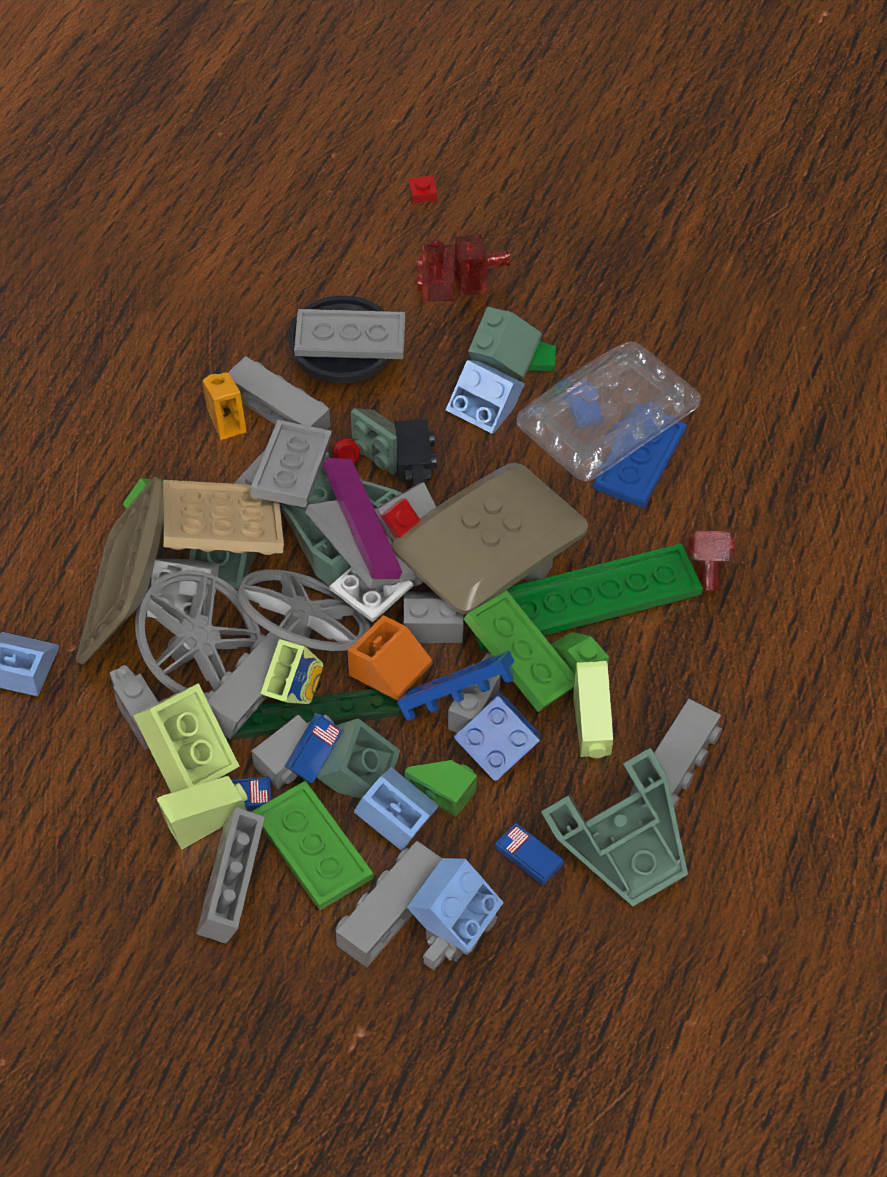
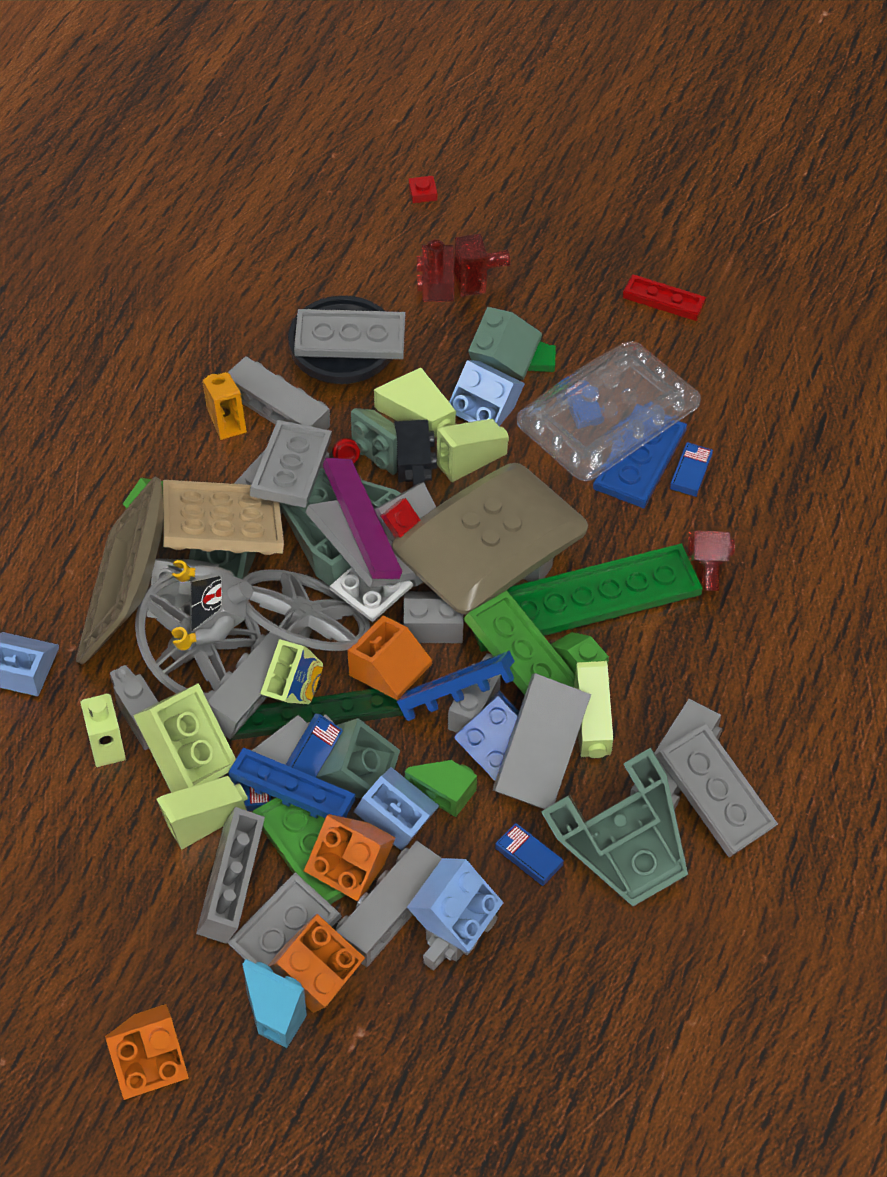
none -> yellowish green torso [80,694,126,767]
none -> orange slope [105,1004,189,1100]
none -> torso [171,560,253,650]
none -> light grey tile [227,872,342,965]
none -> blue hinge [229,747,355,818]
none -> medium azure slope [243,959,307,1048]
none -> orange slope [268,914,365,1013]
none -> orange slope [304,814,396,901]
none -> yellowish green slope [374,368,456,438]
none -> yellowish green slope [437,419,509,482]
none -> light grey tile [492,673,591,809]
none -> red tile [623,274,706,321]
none -> light grey tile [656,723,778,858]
none -> blue tile [670,442,713,497]

